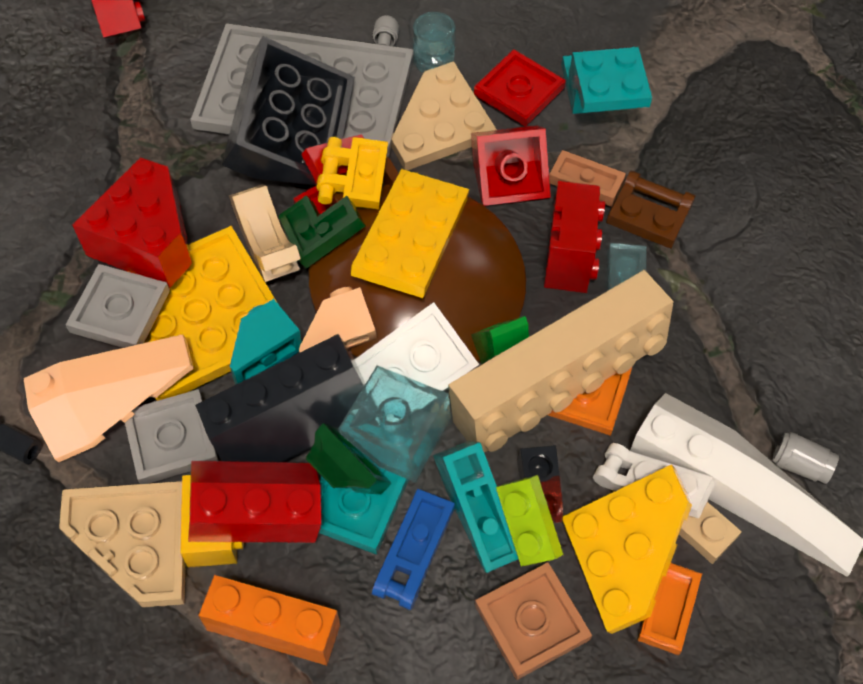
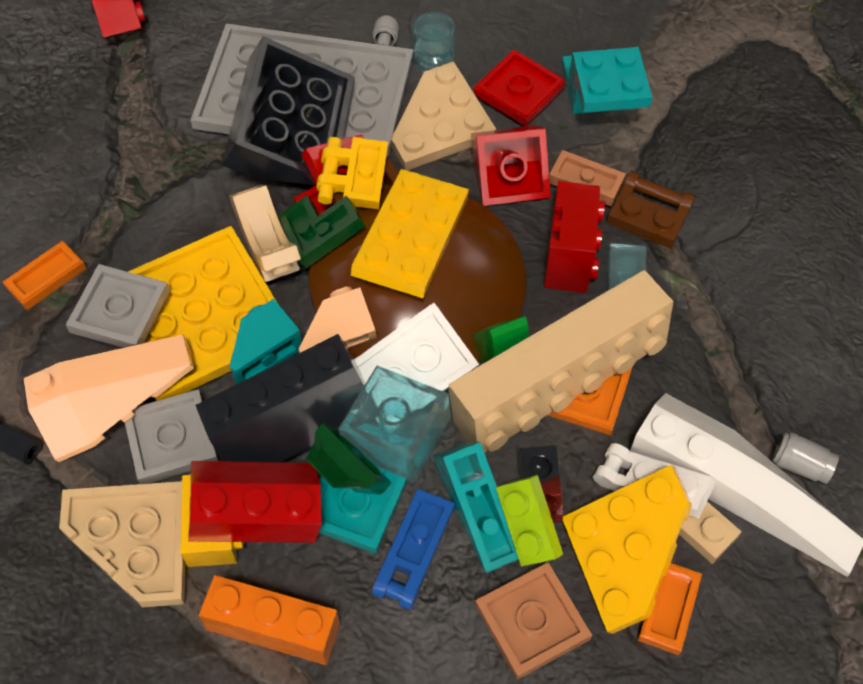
red brick [72,157,192,288] -> none
none -> orange tile [3,240,87,310]

